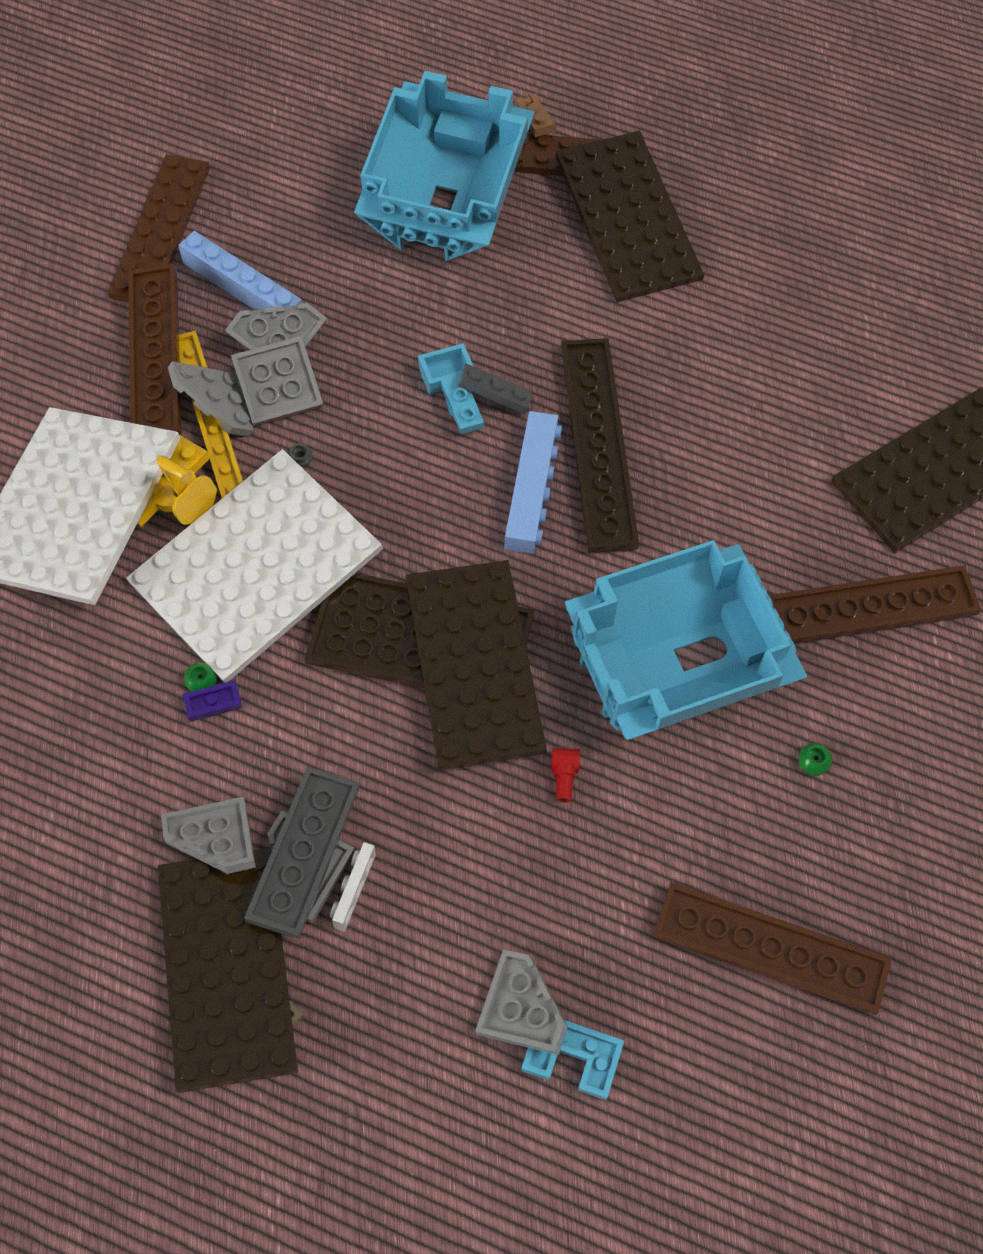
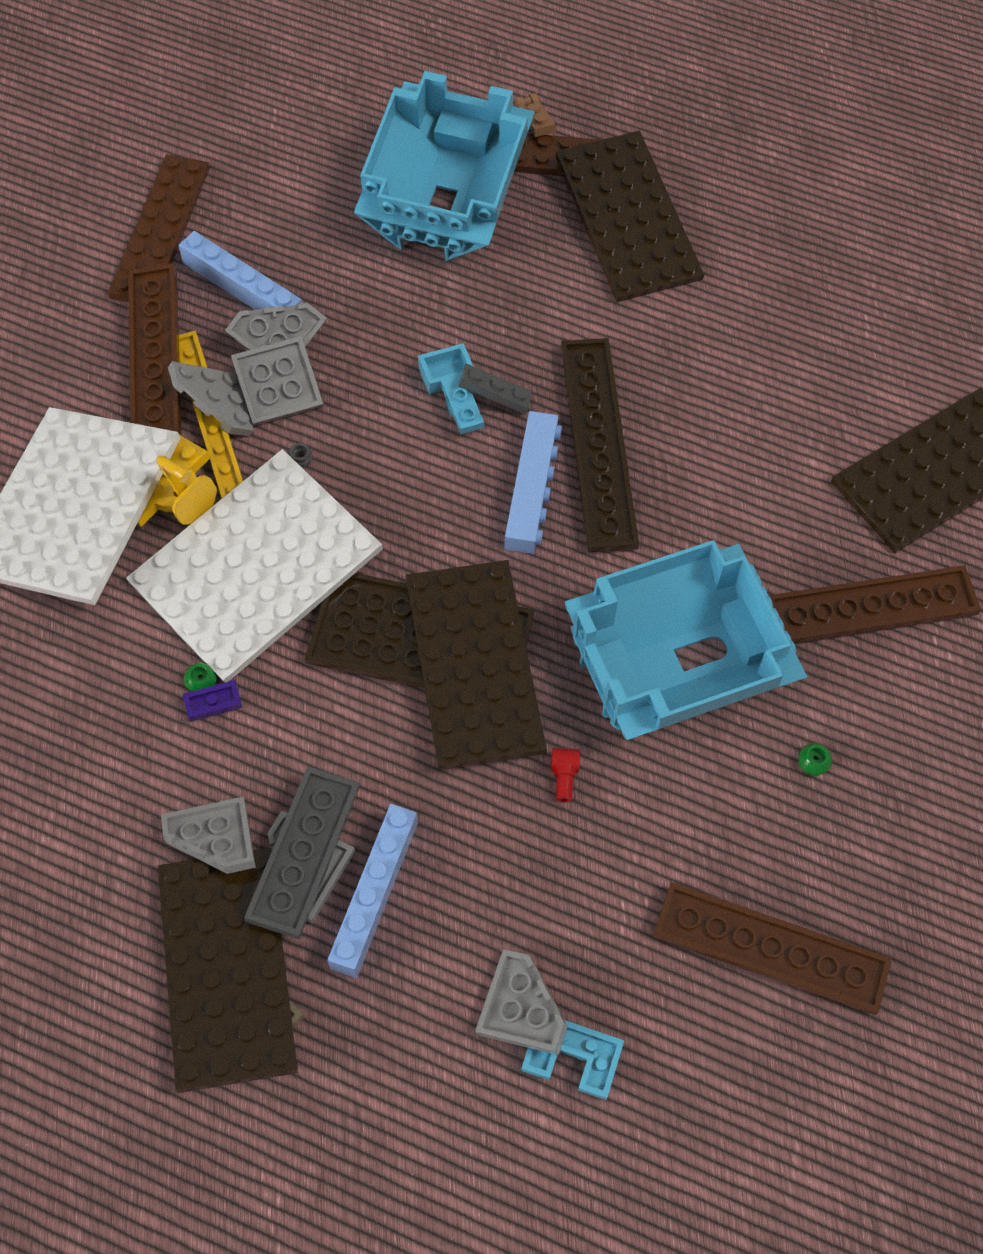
white plate [330,842,376,932] -> none
none -> light blue brick [327,804,418,979]

